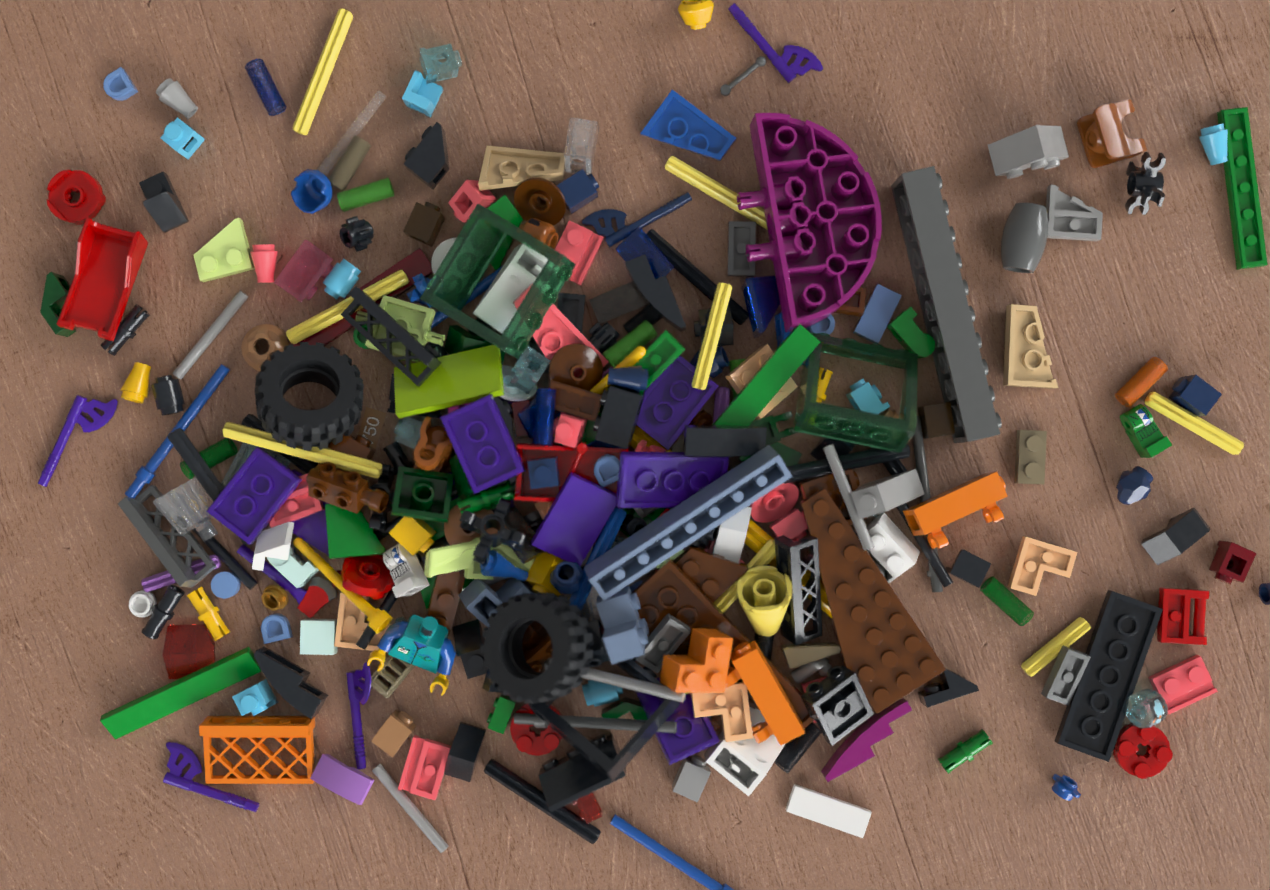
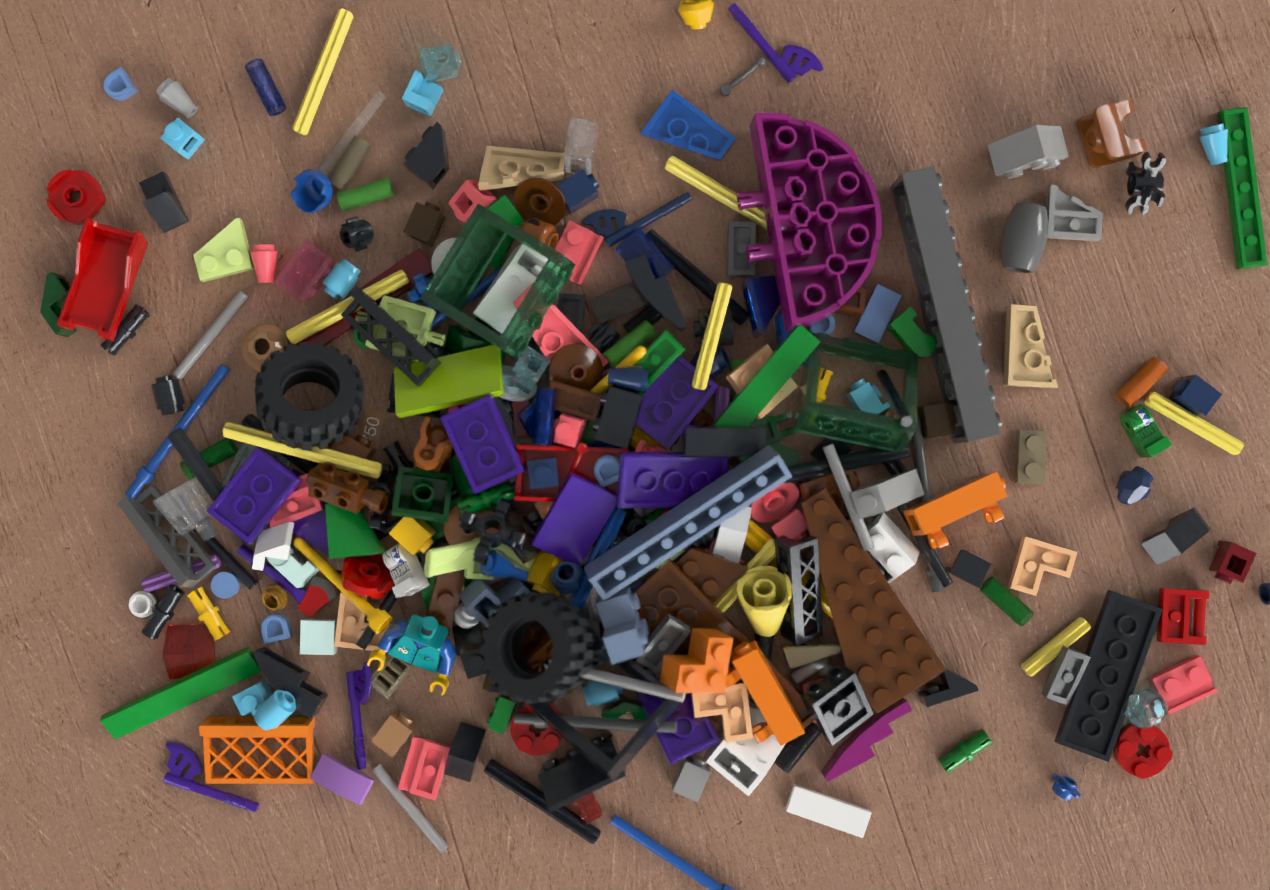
dark purple piece [38,395,118,487] -> none
yellow cone [120,362,151,404] -> none
clear light blue brick [394,416,423,449] -> none
none -> medium azure brick [254,690,296,730]
none -> white plate [454,603,480,629]
none -> black bar [877,370,912,427]

